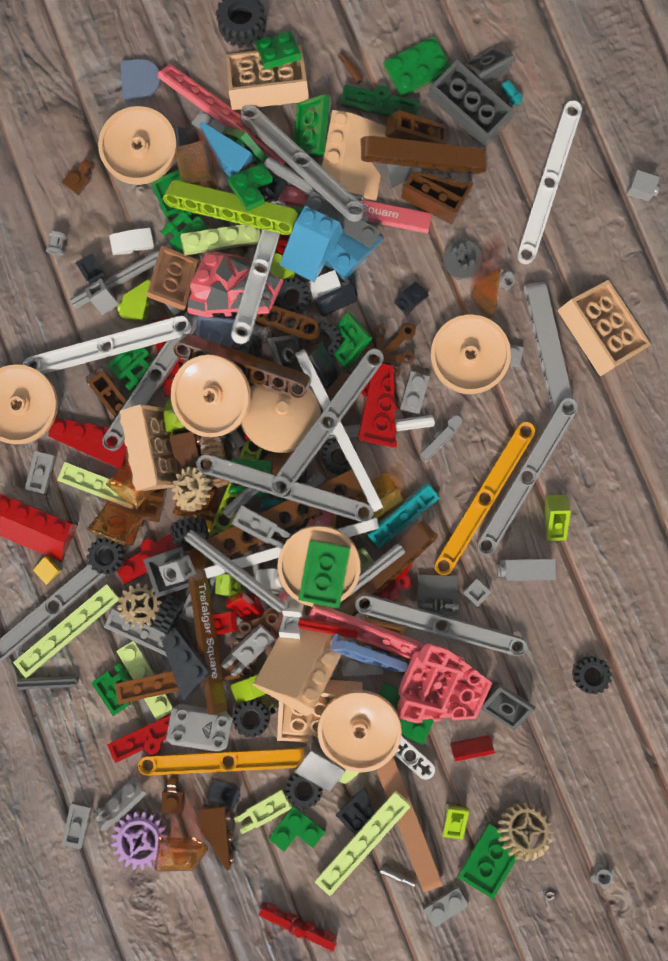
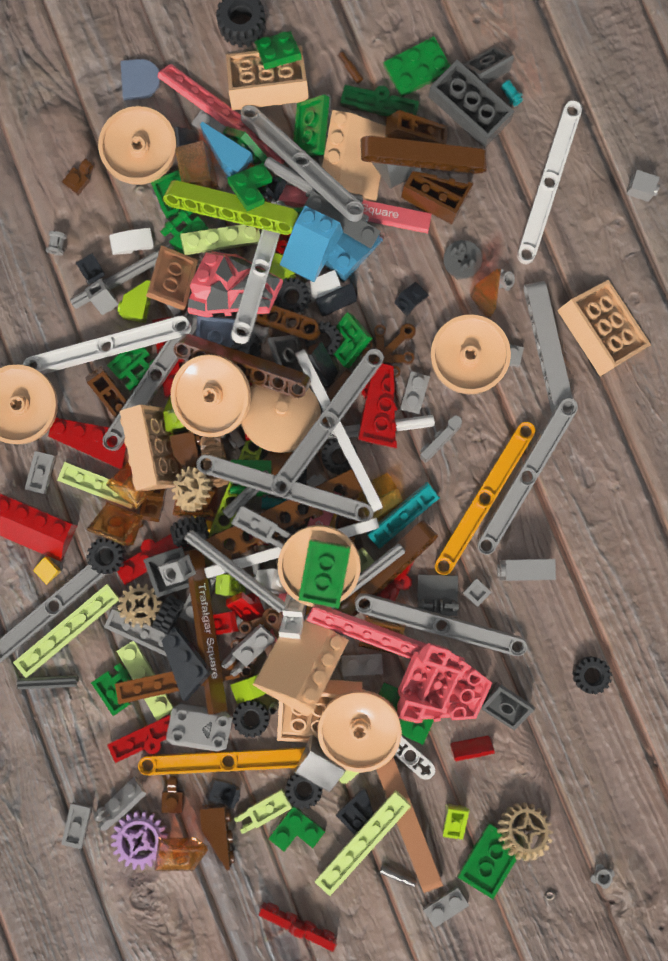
red axle [298,617,359,639] -> none
medium blue hinge [330,634,408,673] -> none
lime slope [545,495,571,541] -> none

